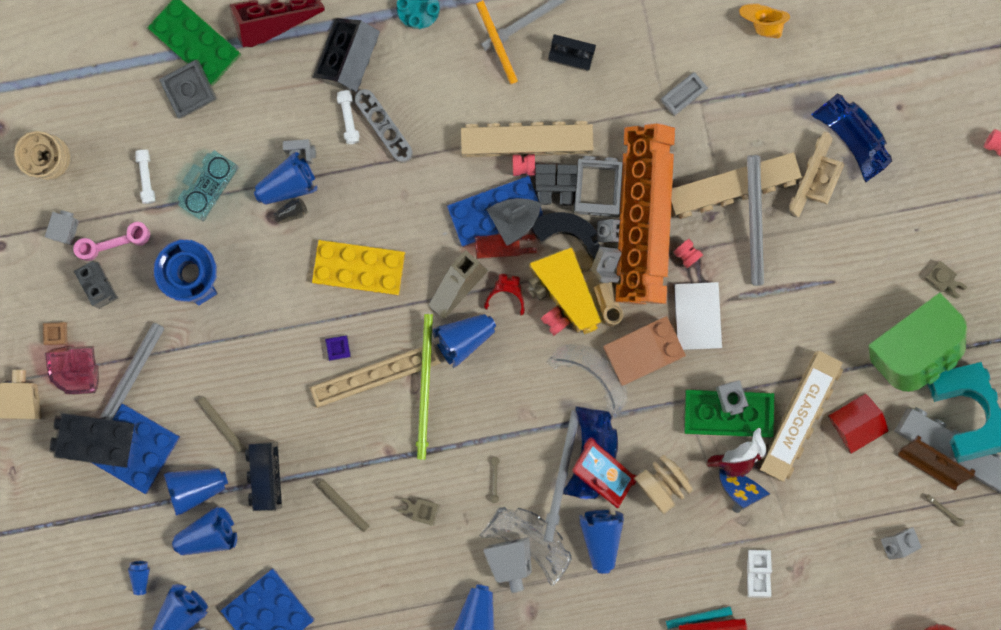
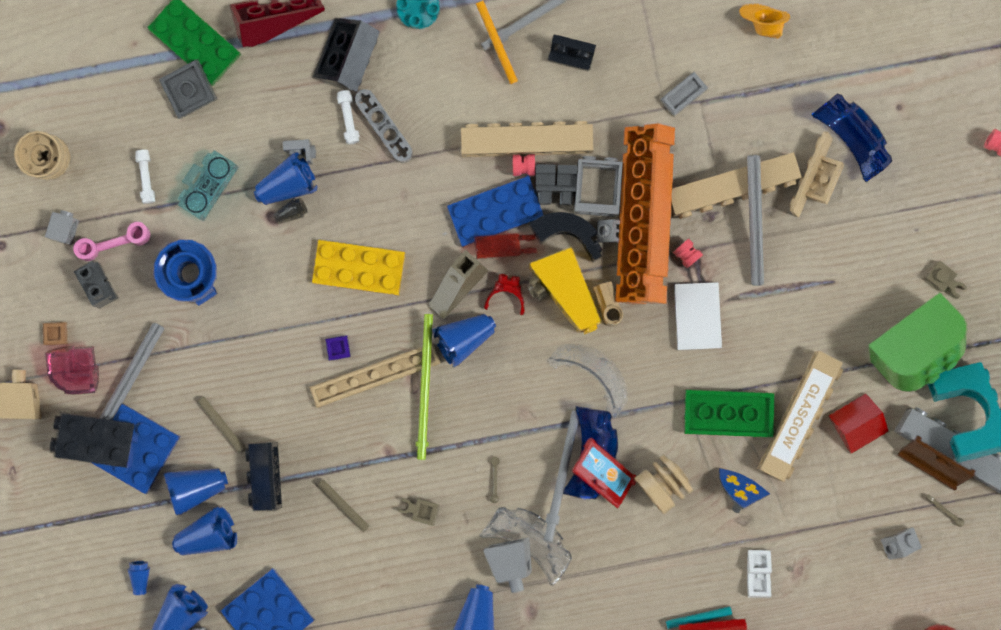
dark grey shield [487,198,542,246] -> none
coral wheel [540,305,571,336] -> none
blue cone [579,510,624,574] -> none
light grey bracket [590,247,622,283] -> none
nougat slope [603,316,686,386] -> none
hair [707,428,767,478] -> none
light grey brick [716,380,748,415] -> none

